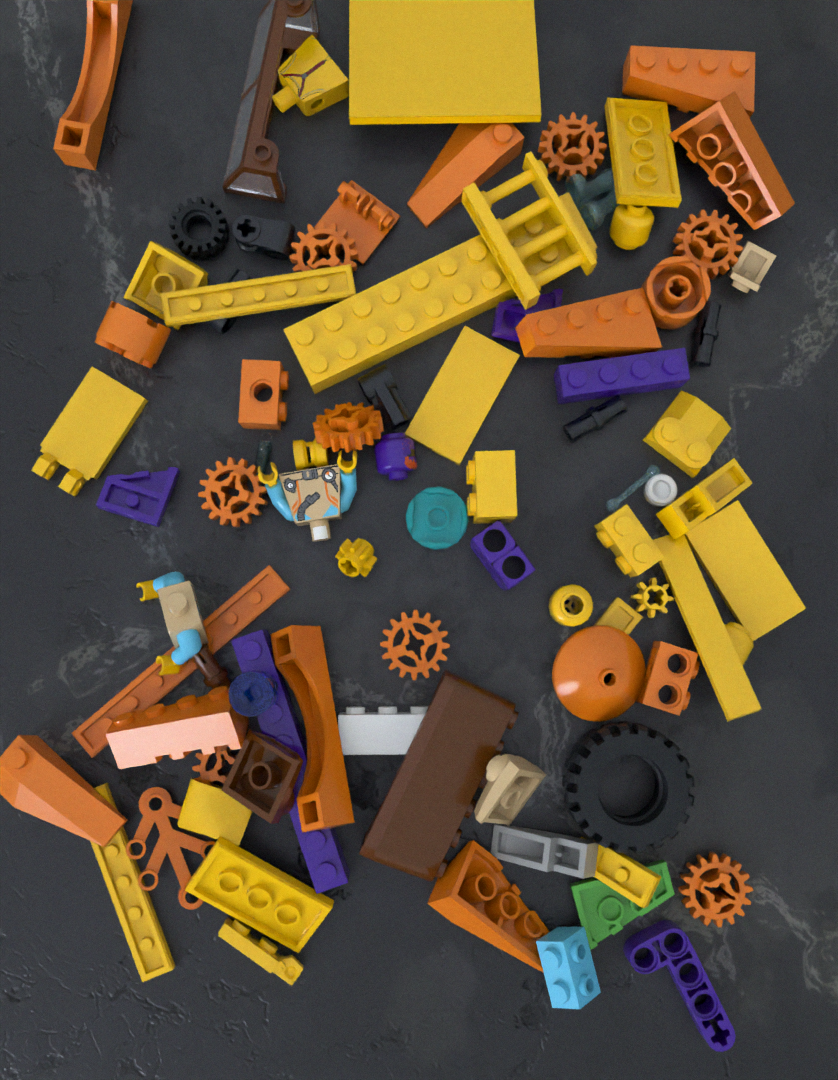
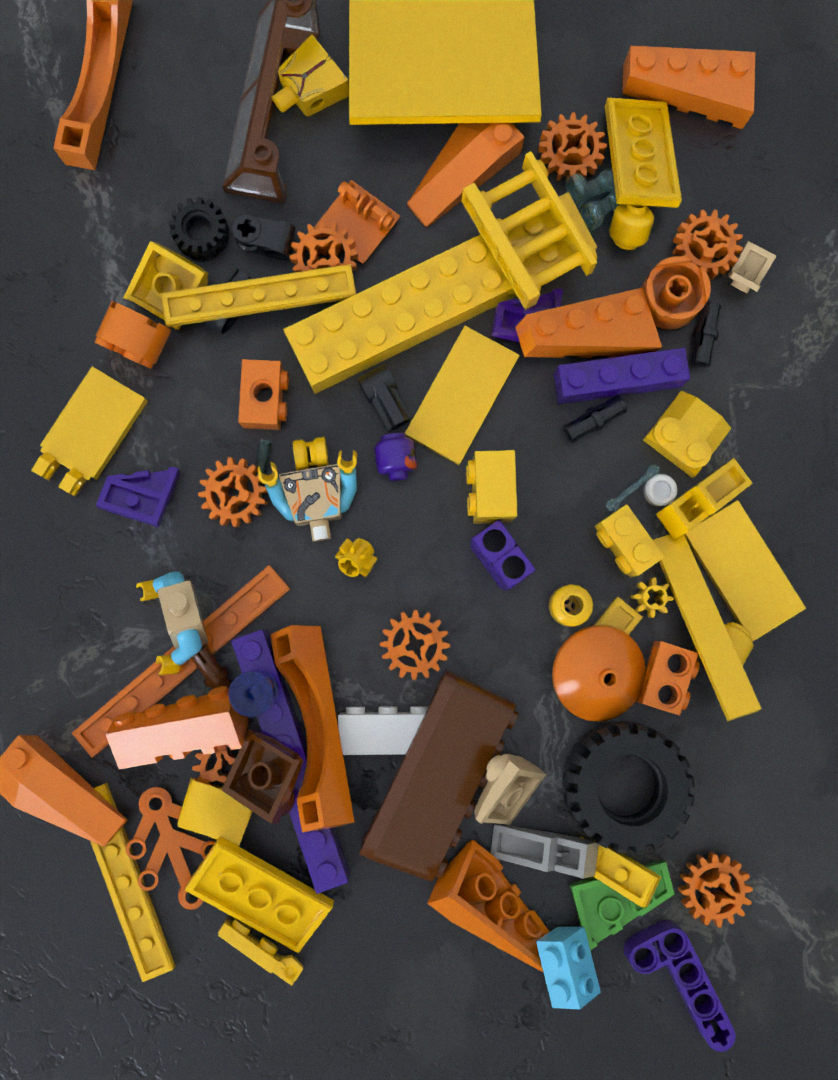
orange gear [313,402,384,453] -> none
teal tile [406,486,469,550] -> none
orange wedge [668,91,795,230] -> none

